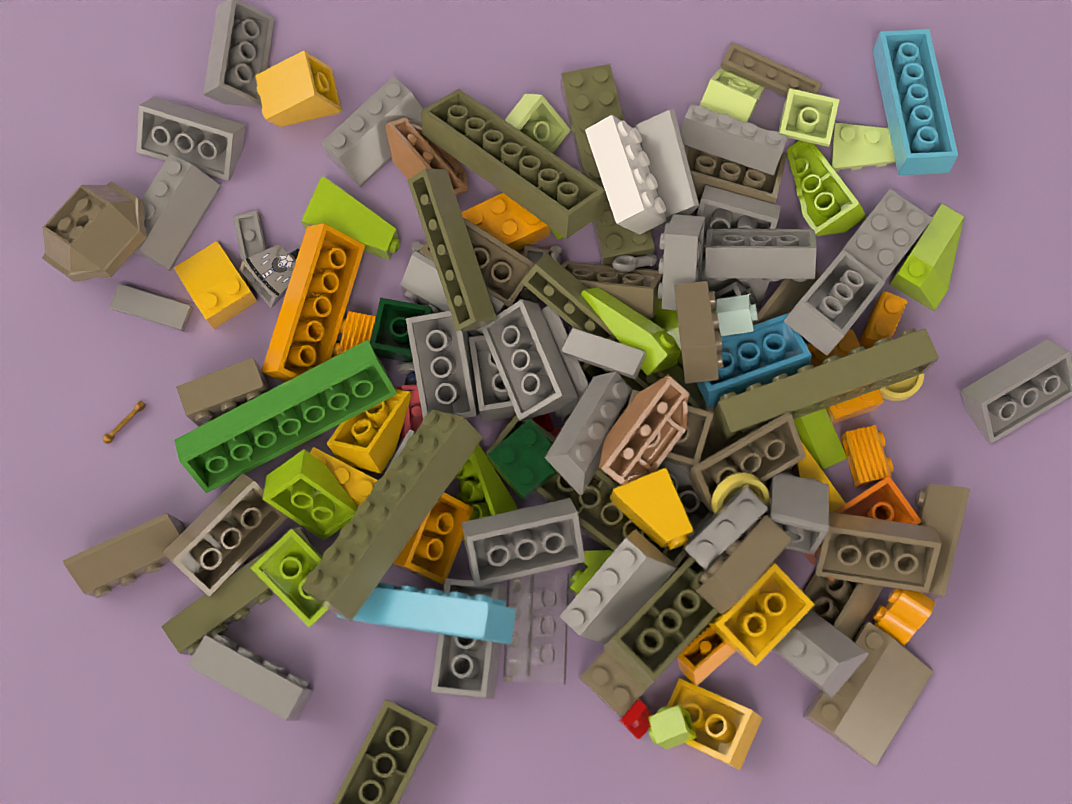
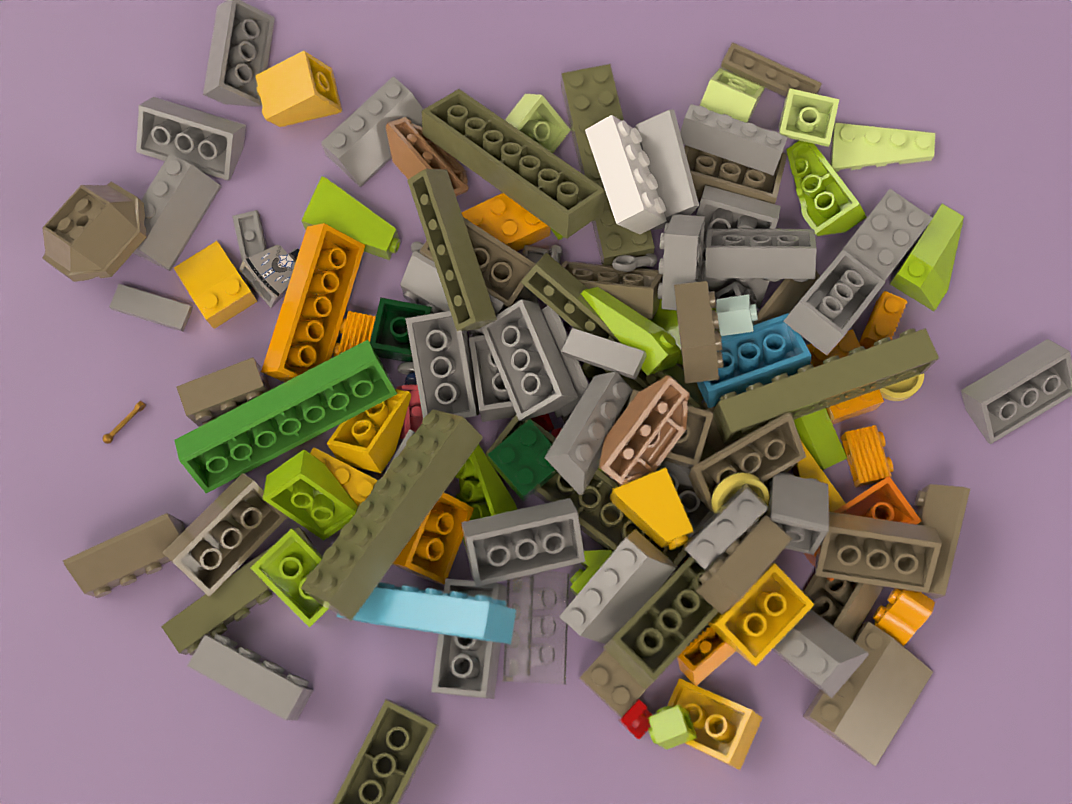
medium azure brick [873,29,958,176] -> none

